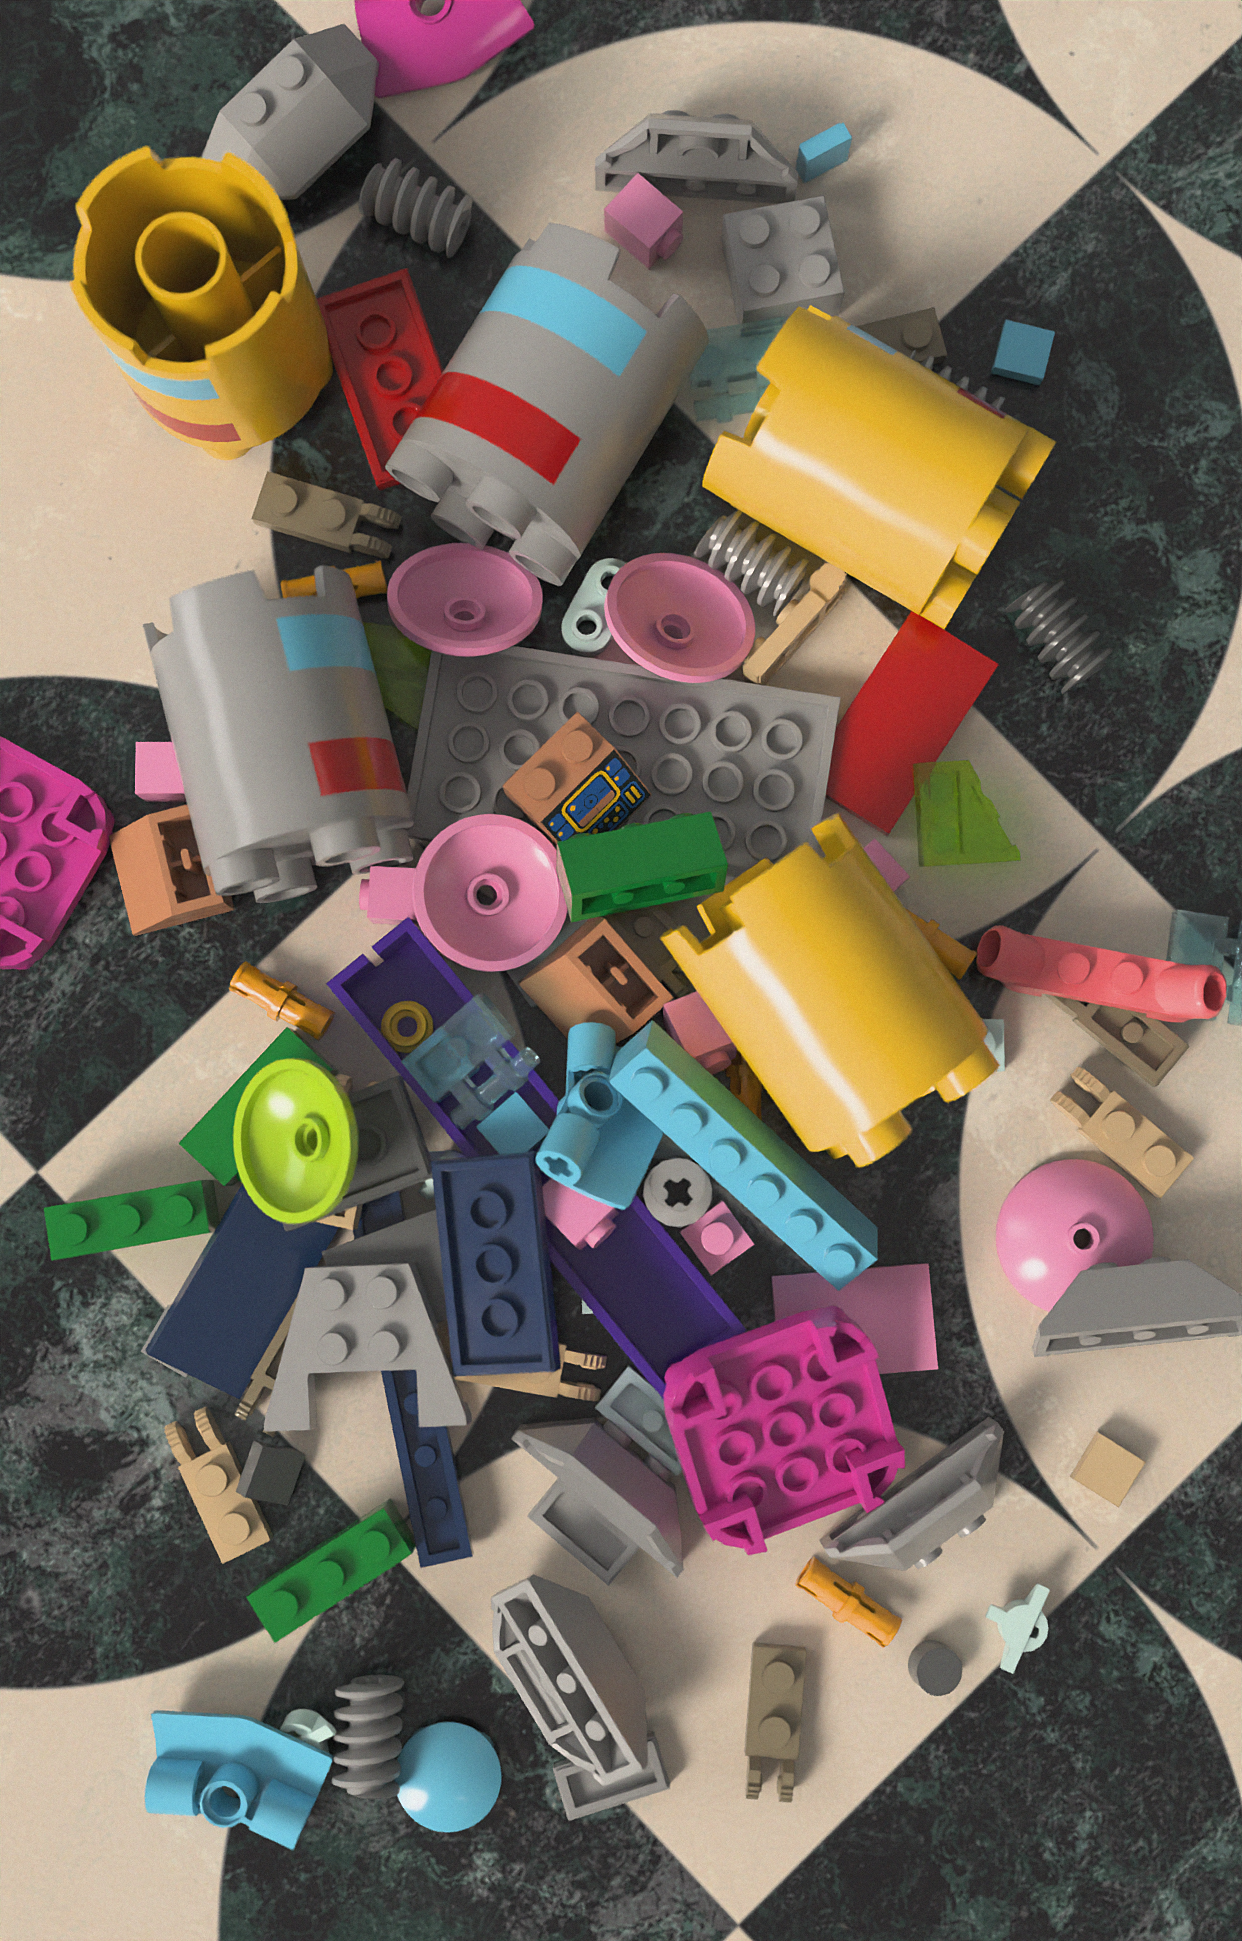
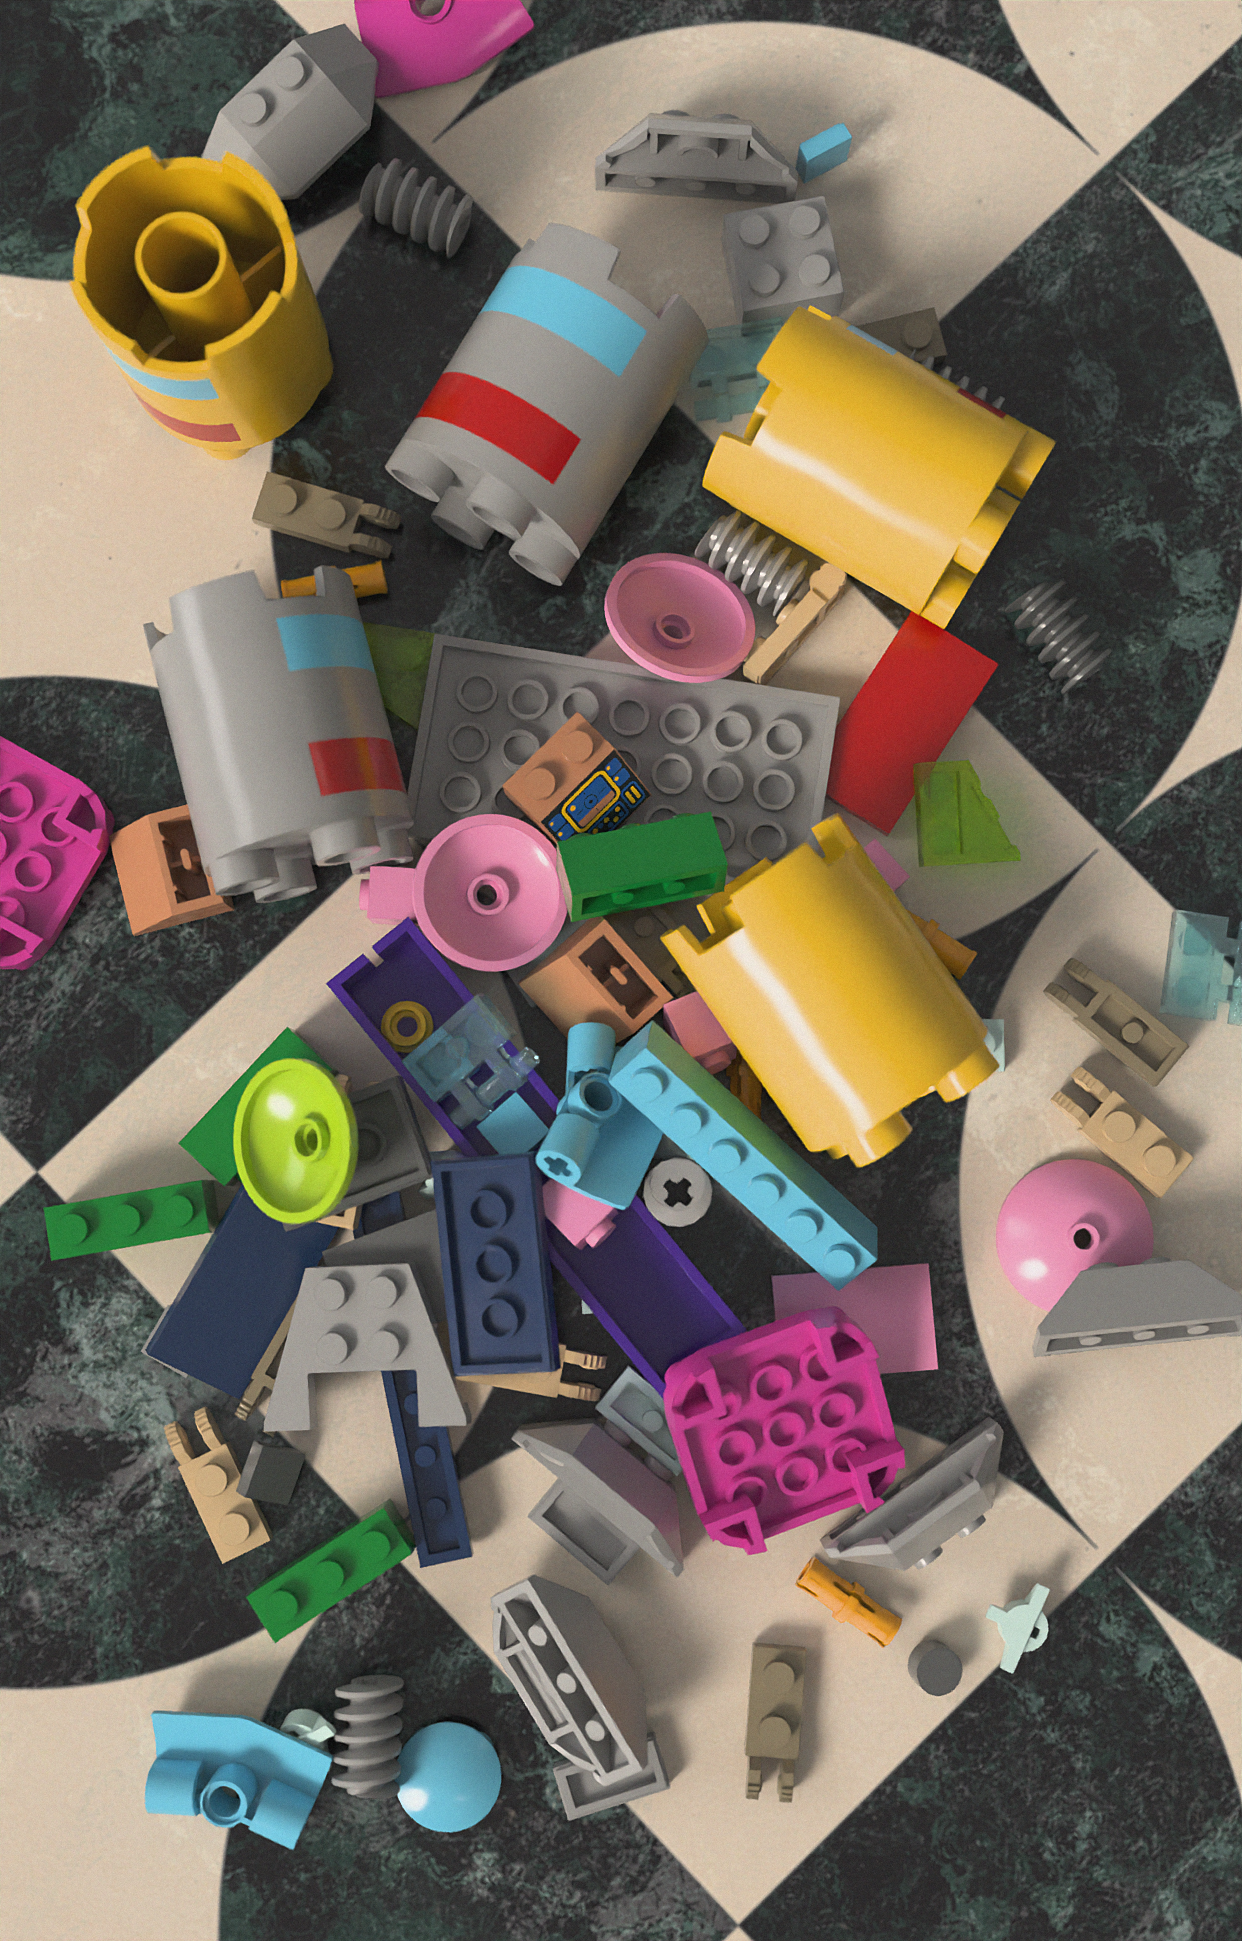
bright pink brick [135,742,186,802] -> none
light orange pin [229,961,336,1041] -> none
red tile [317,268,443,491] -> none
bright pink dish [387,543,543,657] -> none
light aqua plate [562,558,627,657] -> none
bright pink brick [604,173,684,269] -> none
bright pink brick [678,1200,754,1275] -> none
coral plate [976,925,1227,1022] -> none
medium azure tile [991,320,1055,385] -> none
tan tile [1070,1431,1146,1507] -> none

